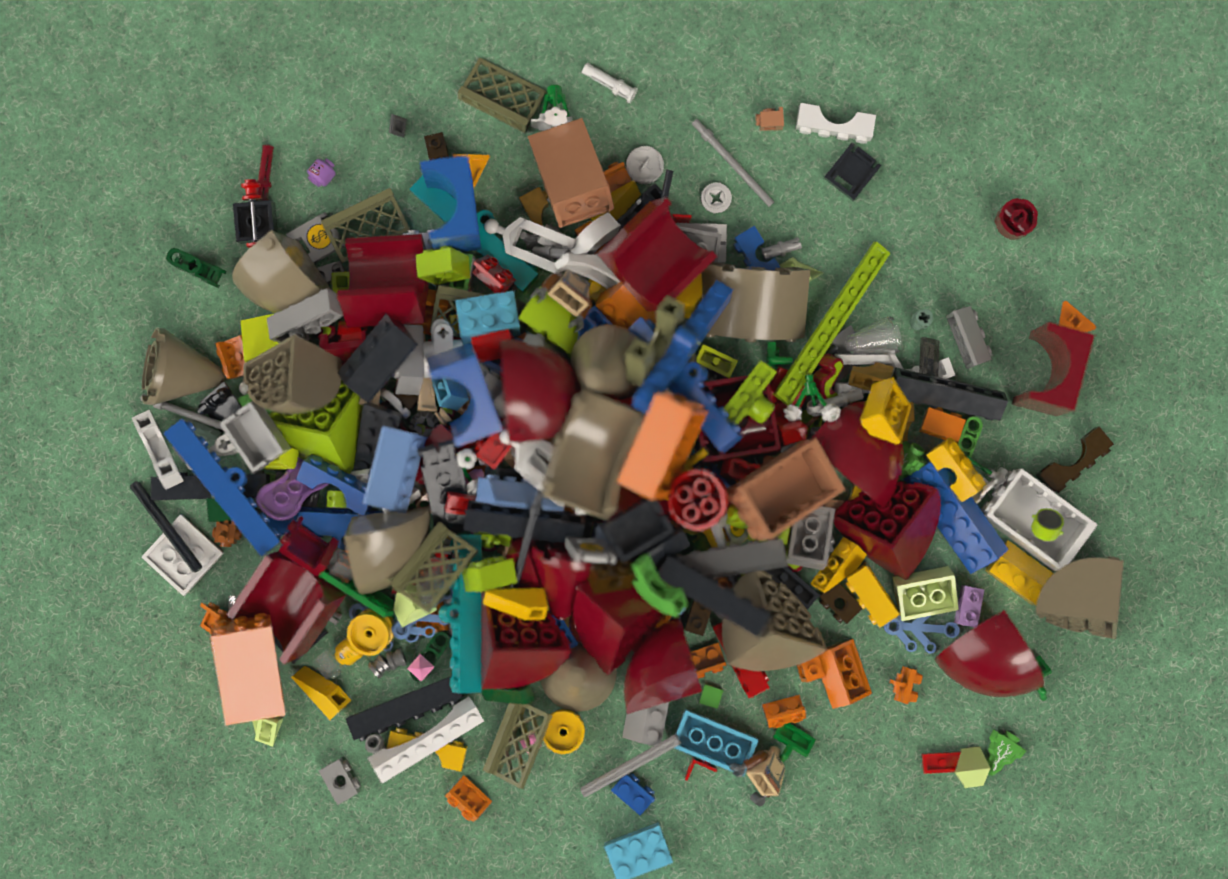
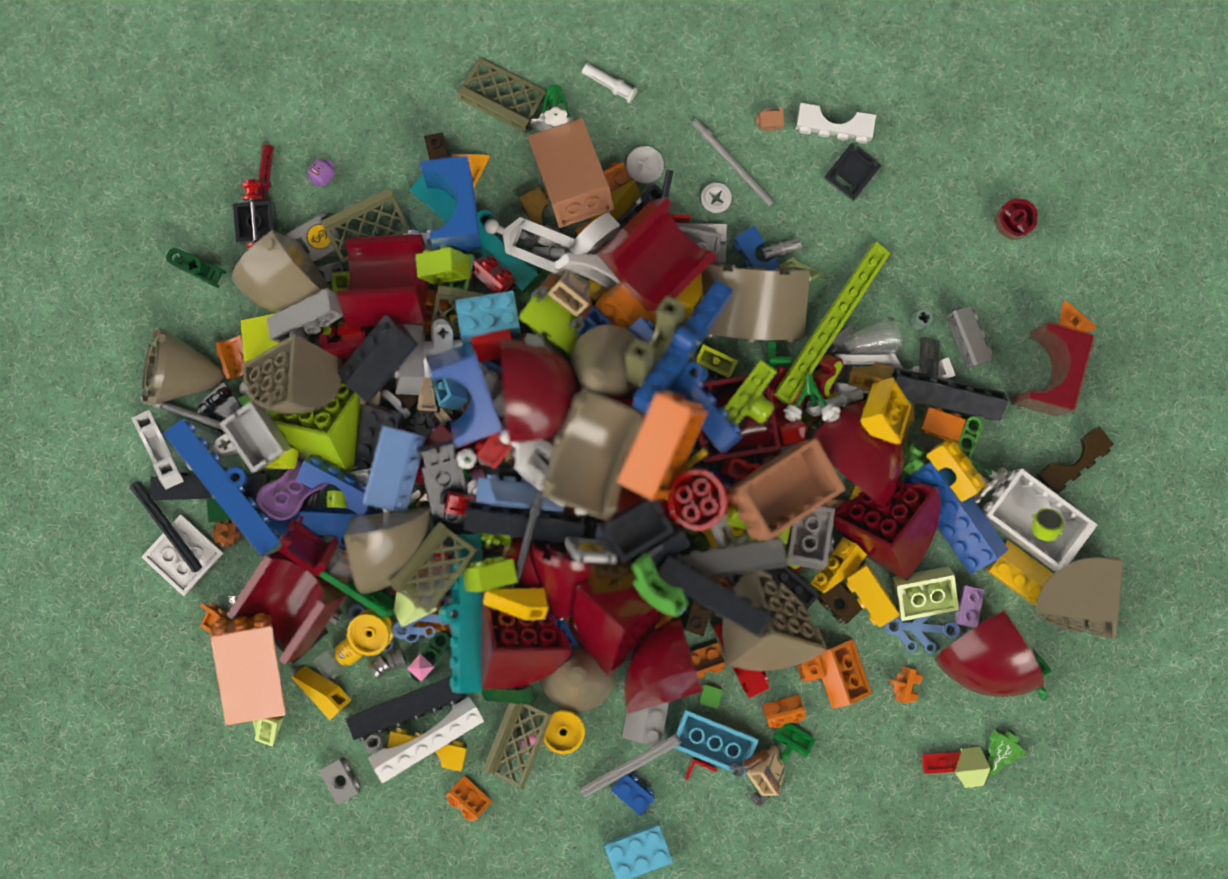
dark grey slope [389,114,407,138] -> none

